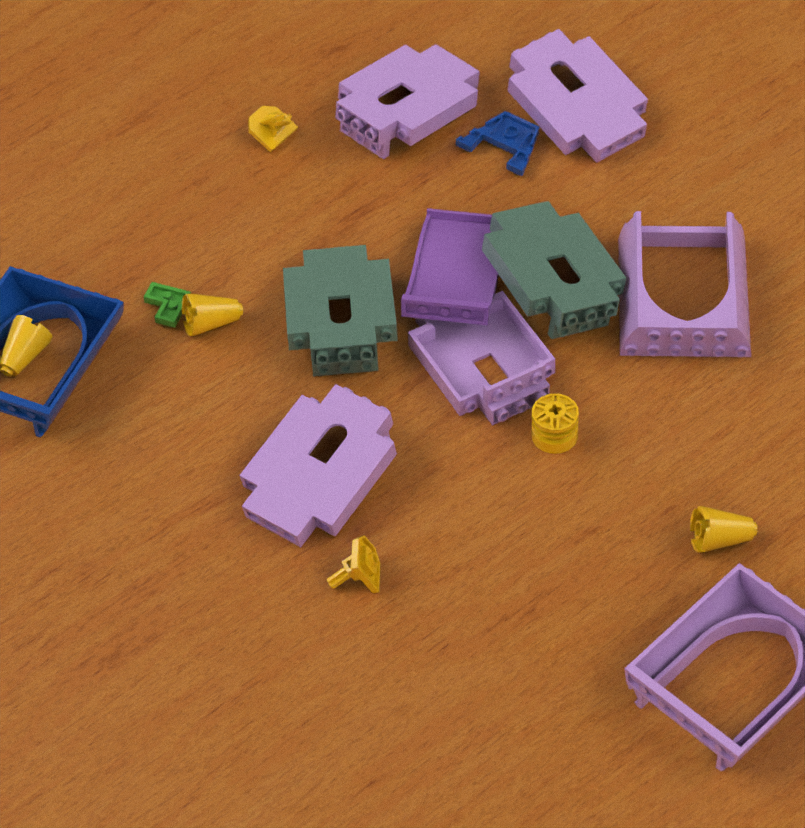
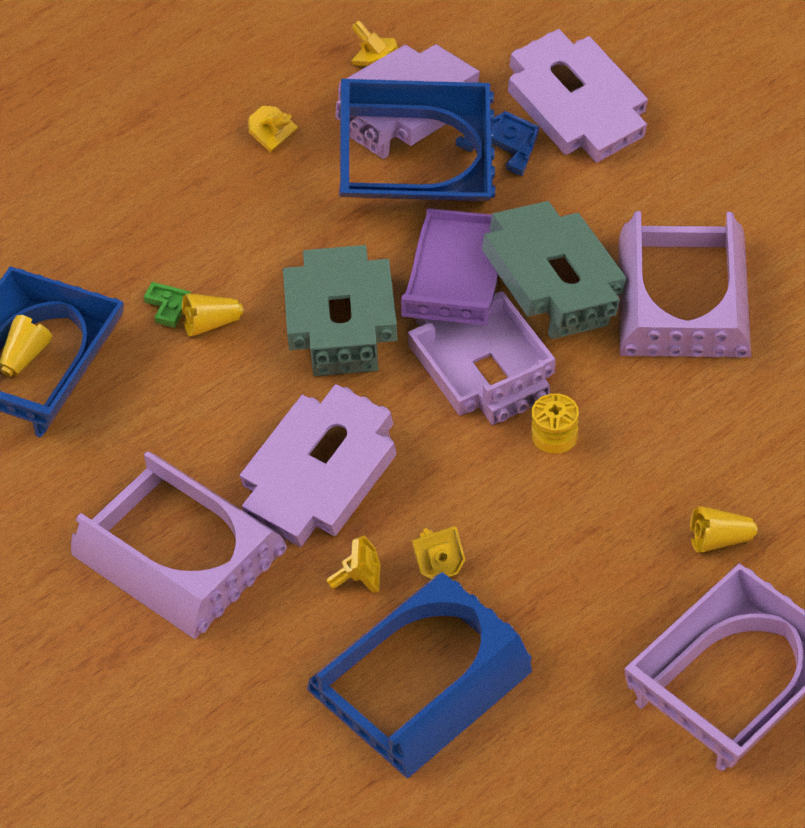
none -> lavender panel [71,451,287,639]
none -> blue panel [307,572,532,779]
none -> blue panel [339,79,495,201]
none -> yellow piece [351,21,399,66]
none -> yellow piece [411,526,465,579]

